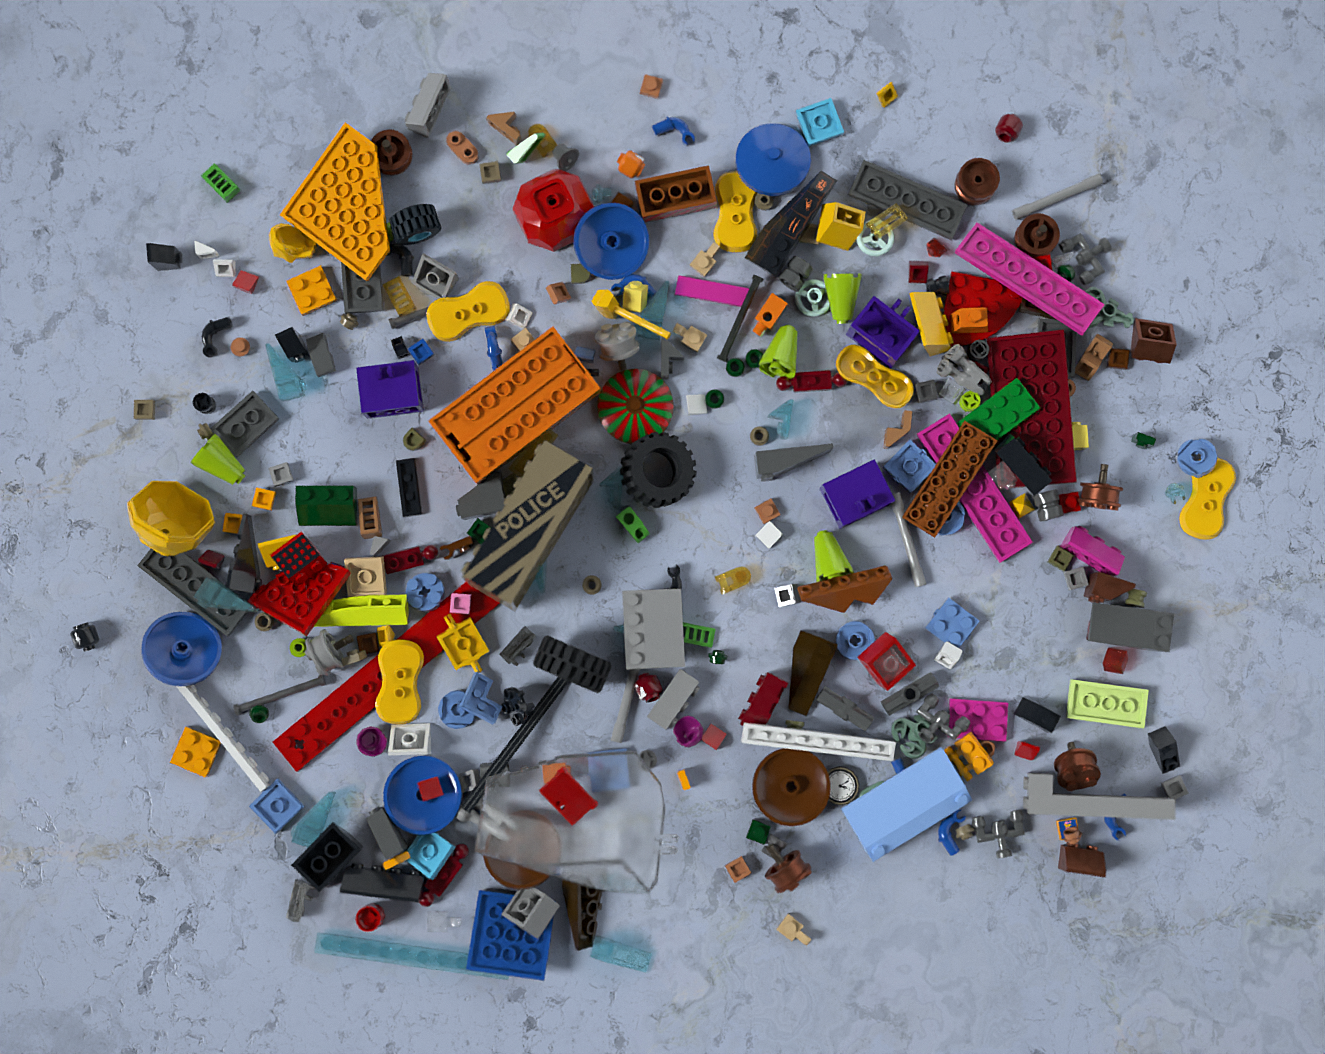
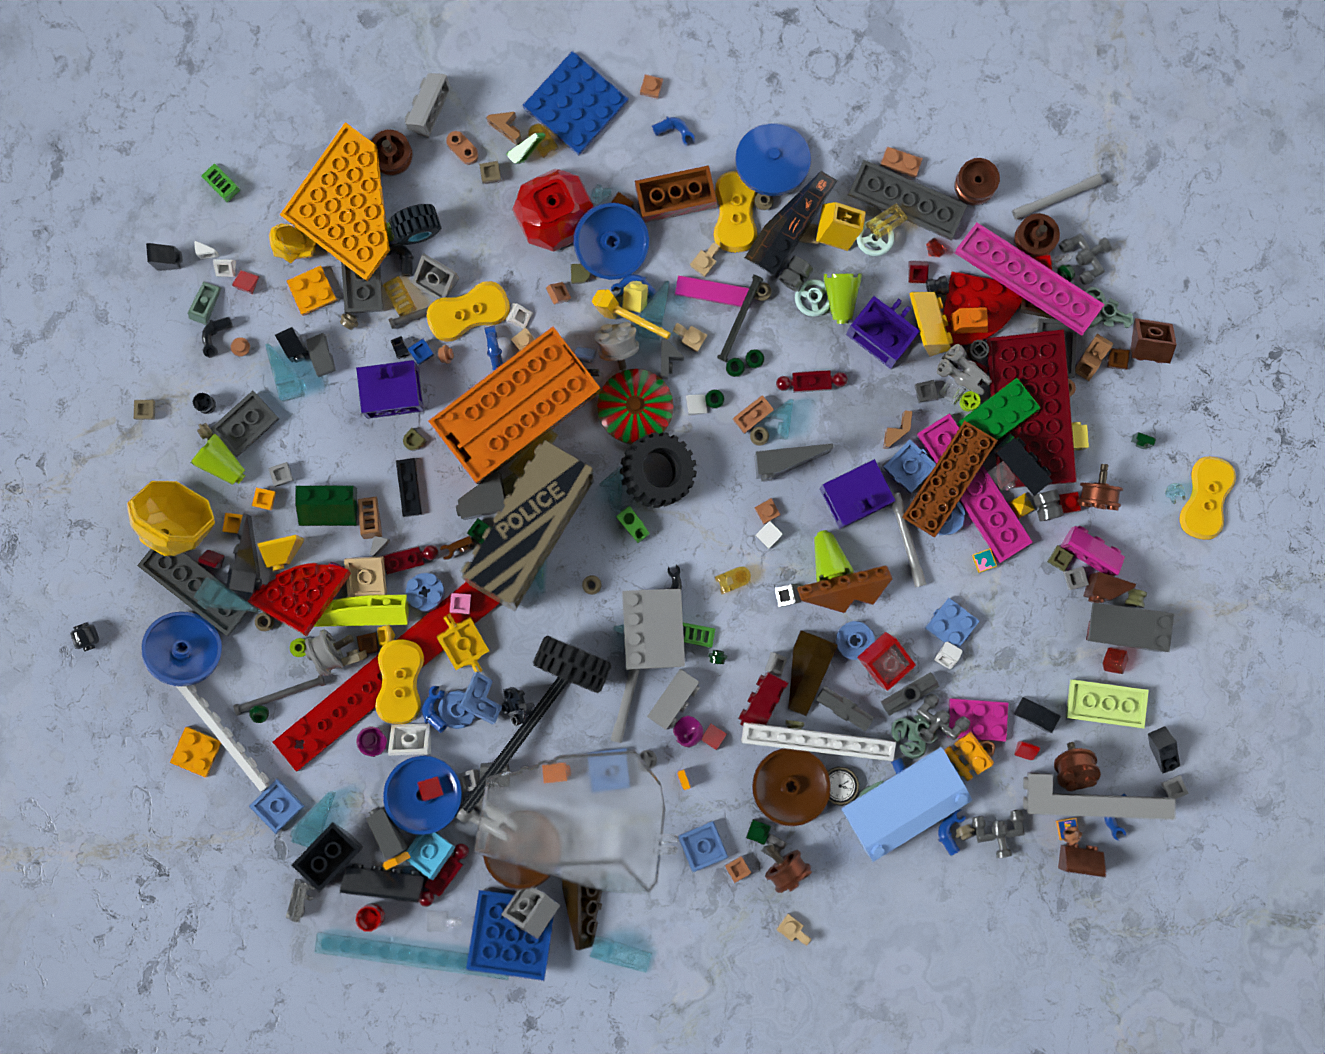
slope [270,532,328,587] -> none
clear smoke plate [499,626,536,666] -> none
red door [539,766,599,826] -> none
dark grey piece [552,144,579,171] -> none
orange head [617,150,646,179] -> none
dark red head [635,672,663,703] -> none
orange torso [752,293,789,337] -> none
lime cone [759,325,798,379] -> none
medium azure plate [796,98,844,147] -> none
yellow plate [836,345,914,408] -> none
yellow slope [876,82,898,108] -> none
dark red head [995,114,1023,143] -> none
medium blue plate [1177,439,1217,478] -> none
none -> sand green slope [188,282,221,325]
none -> blue piece [422,686,448,733]
none -> nougat plate [438,345,454,364]
none -> blue plate [523,51,628,155]
none -> medium blue plate [678,821,729,872]
none -> nougat plate [732,395,774,434]
none -> dark tan plate [754,282,771,301]
none -> light grey slope [765,652,787,676]
none -> nougat plate [880,147,922,178]
none -> tile [971,548,997,573]

